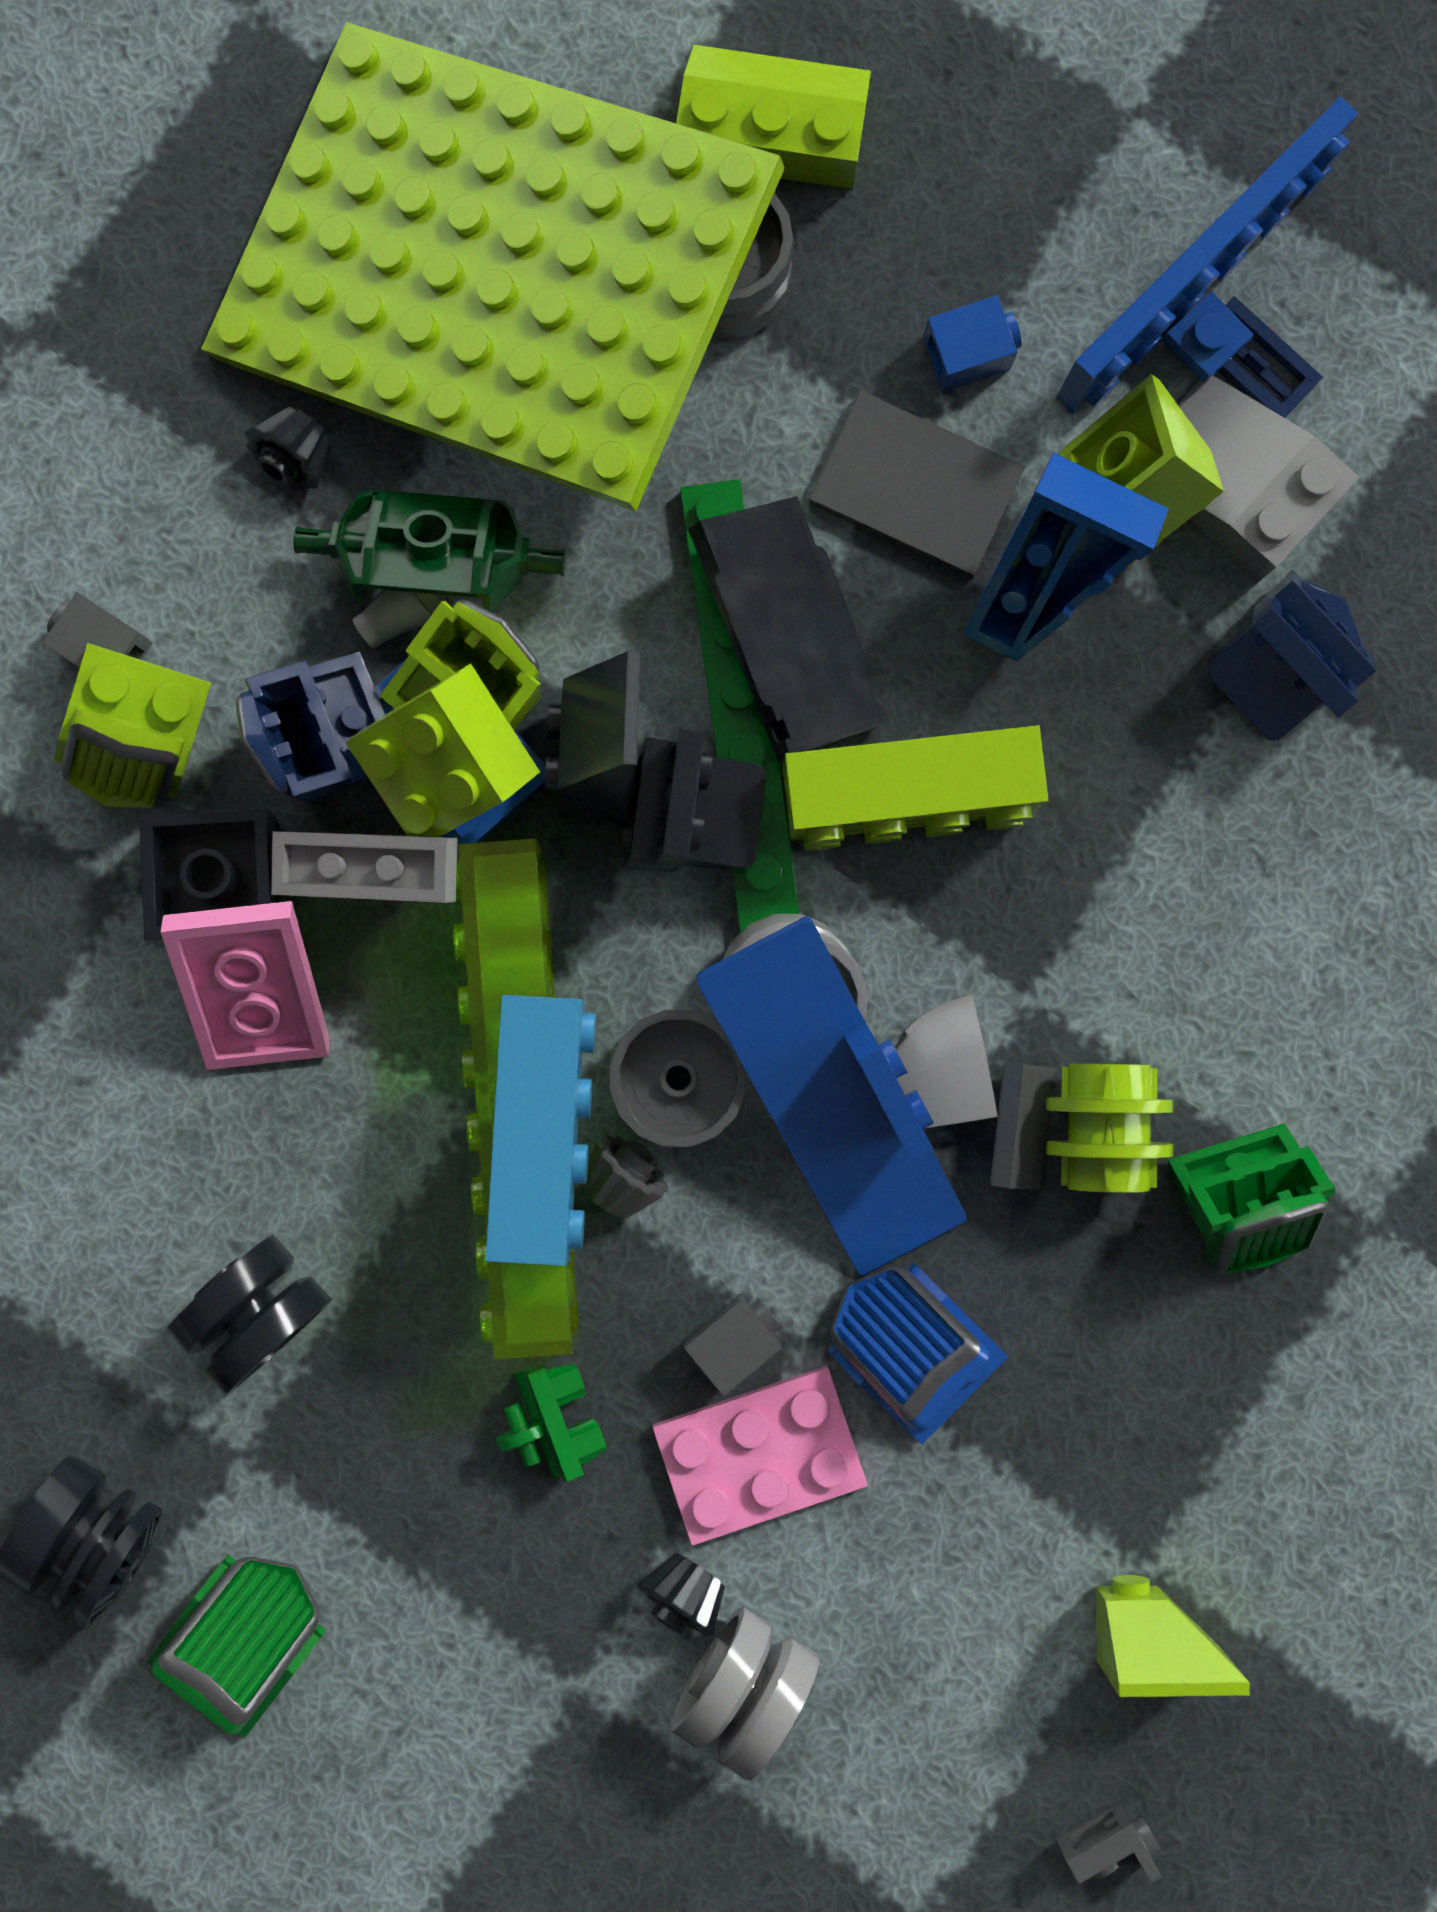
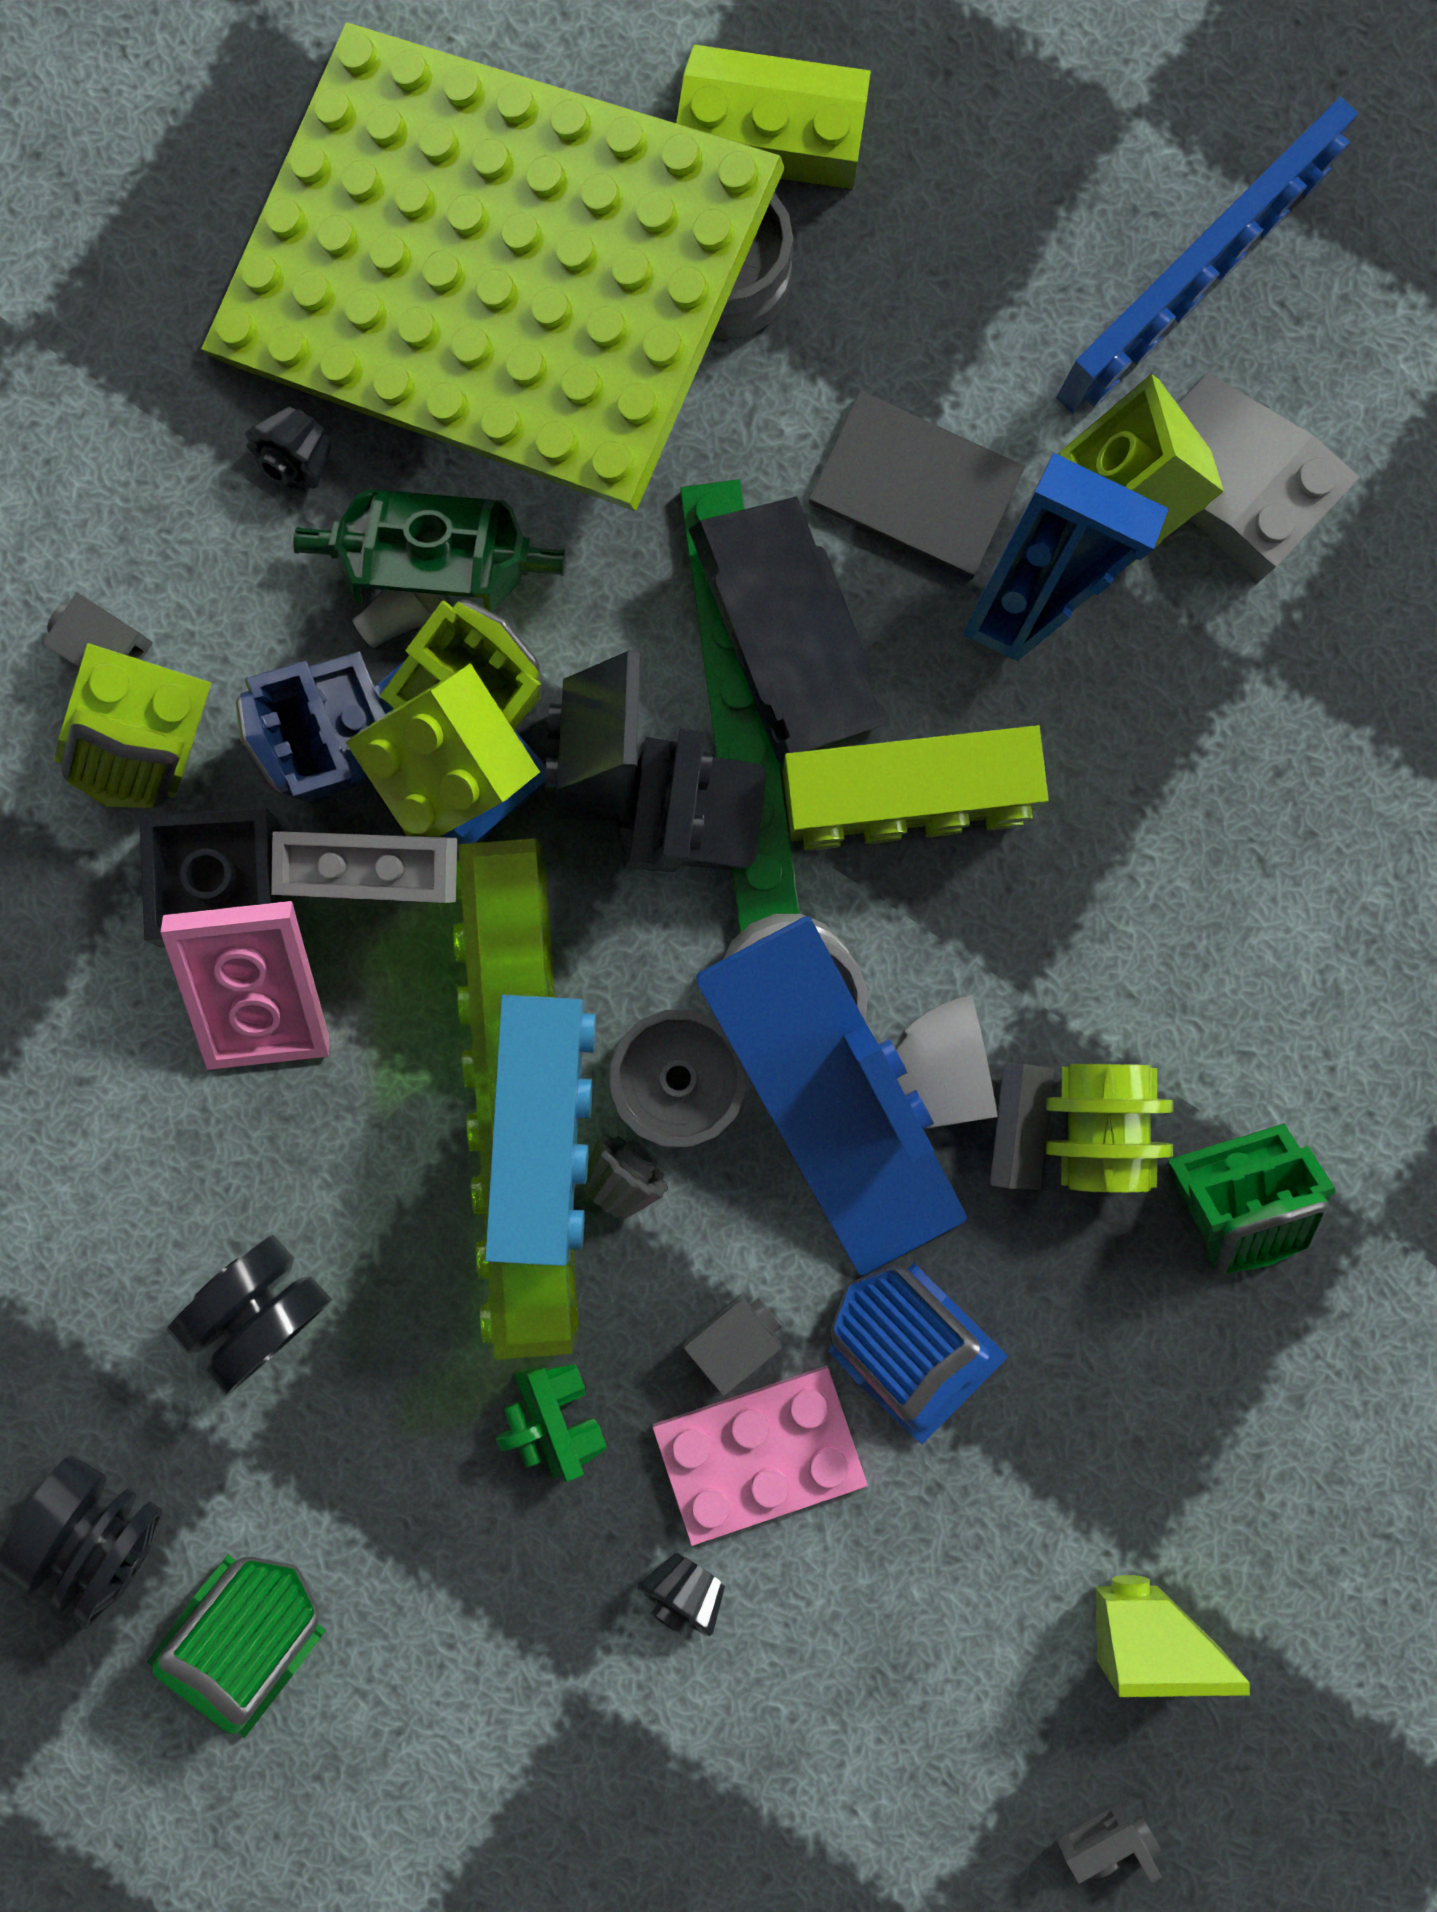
light grey wheel [670,1606,820,1780] -> none
blue brick [923,295,1022,392] -> none
blue plate [1163,291,1254,384] -> none
dark blue piece [1208,570,1377,740] -> none
dark blue tile [1218,296,1323,418] -> none

